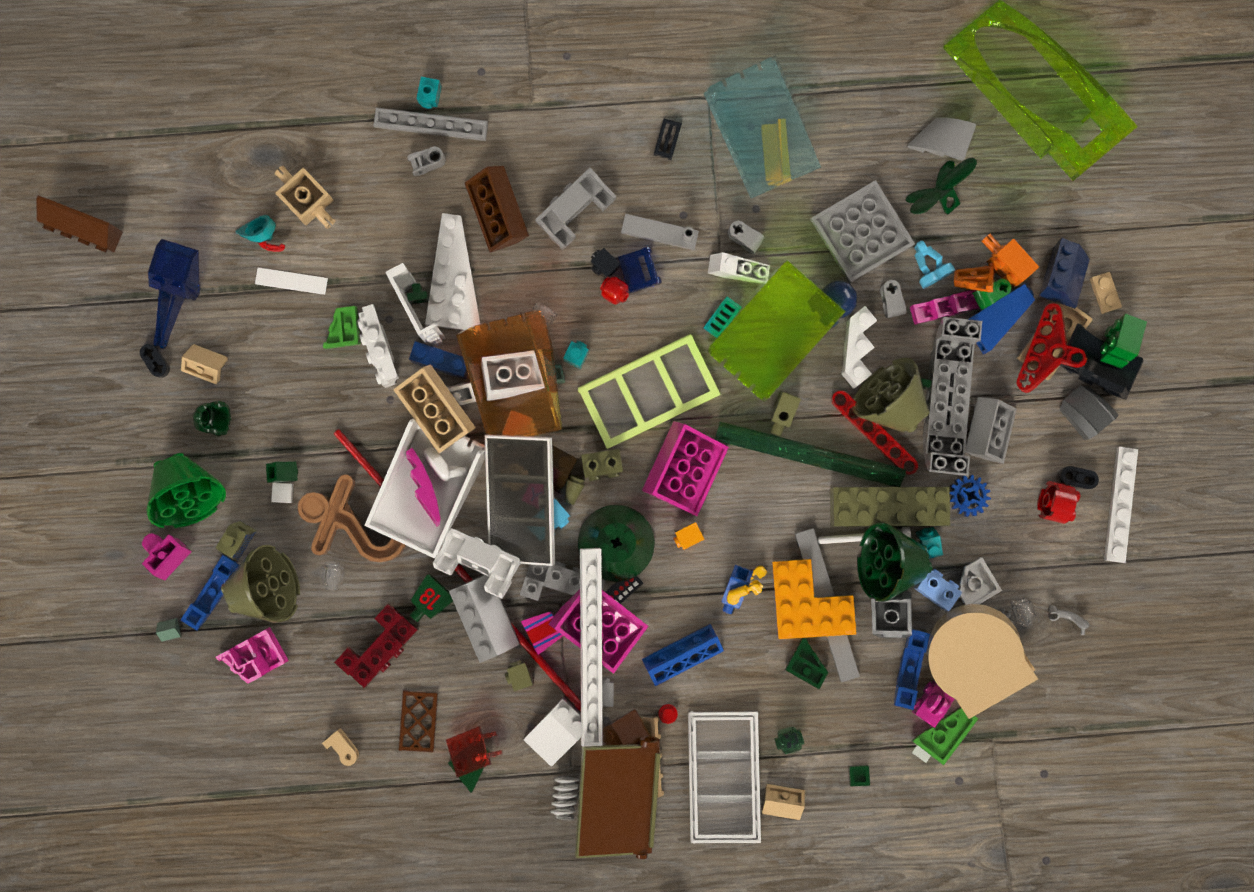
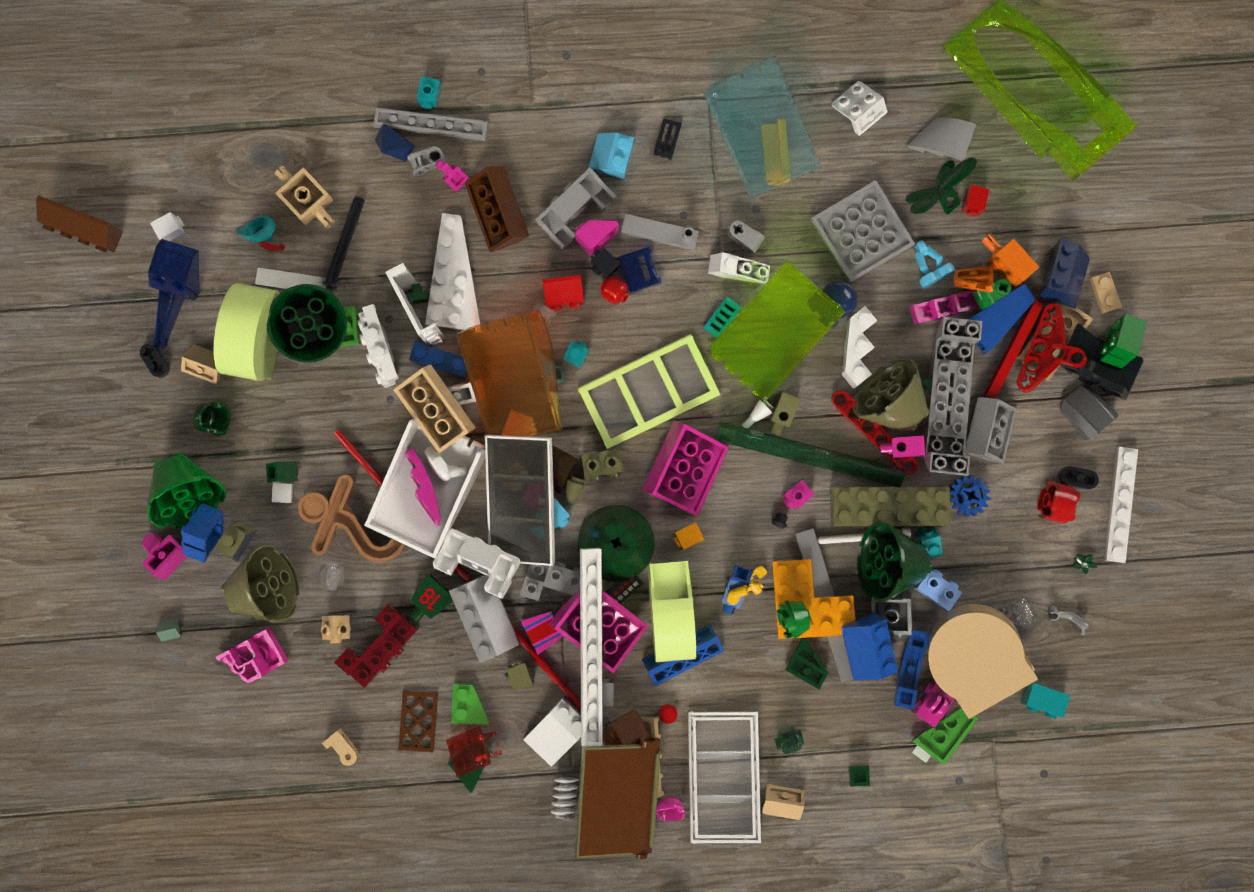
blue slope [181,554,240,631] -> none
white slope [481,350,546,401] -> none
light grey piece [880,280,906,318] -> none
white plate [958,557,1002,605] -> none
none -> white brick [150,212,185,244]
none -> blue piece [181,503,223,563]
none -> yellowish green brick [214,283,280,381]
none -> dark green cone [267,284,347,363]
none -> tan brick [321,615,351,643]
none -> black axle [322,196,365,289]
none -> dark blue slope [375,124,415,161]
none -> dark pink plate [435,160,469,192]
none -> bright green wing [451,683,490,725]
none -> red slope [542,275,584,311]
none -> dark pink slope [575,220,619,257]
none -> medium azure slope [589,133,634,180]
none -> yellowish green brick [648,561,696,662]
none -> dark pink hair [656,796,685,821]
none -> white cone [742,399,773,430]
none -> black piece [771,512,788,528]
none -> green cone [777,600,811,639]
none -> dark pink brick [782,480,815,510]
none -> white bracket [832,81,887,136]
none -> blue slope [841,613,898,680]
none -> dark pink torso [880,436,925,458]
none -> red brick [961,185,990,216]
none -> red beam [984,298,1044,399]
none -> teal brick [1021,683,1071,719]
none -> dark green plant [1073,554,1098,575]

